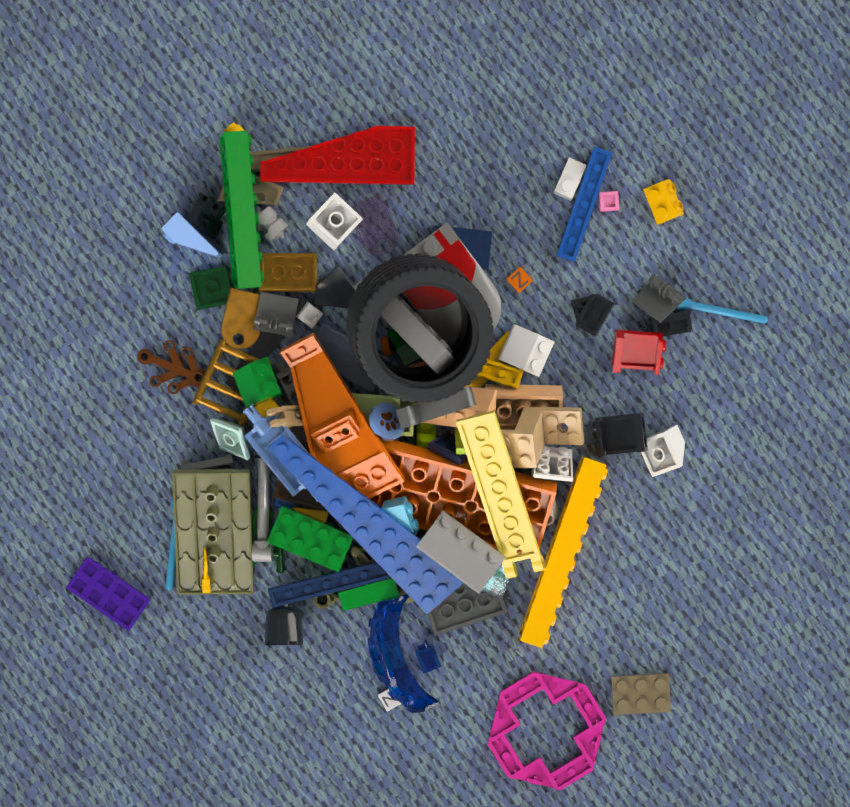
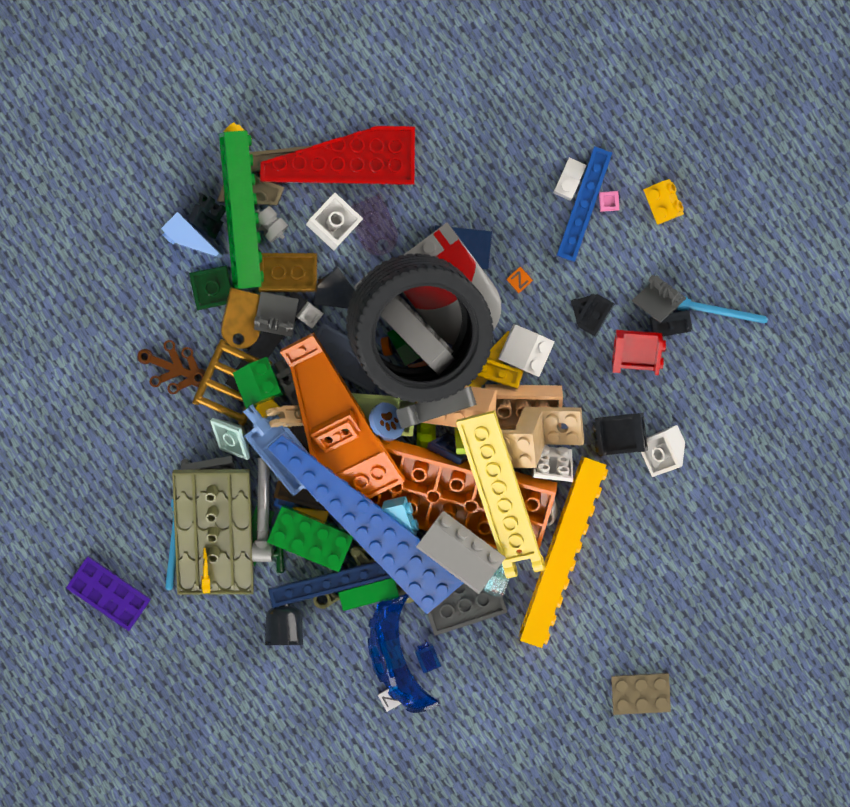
dark pink plate [488,671,606,790] -> none

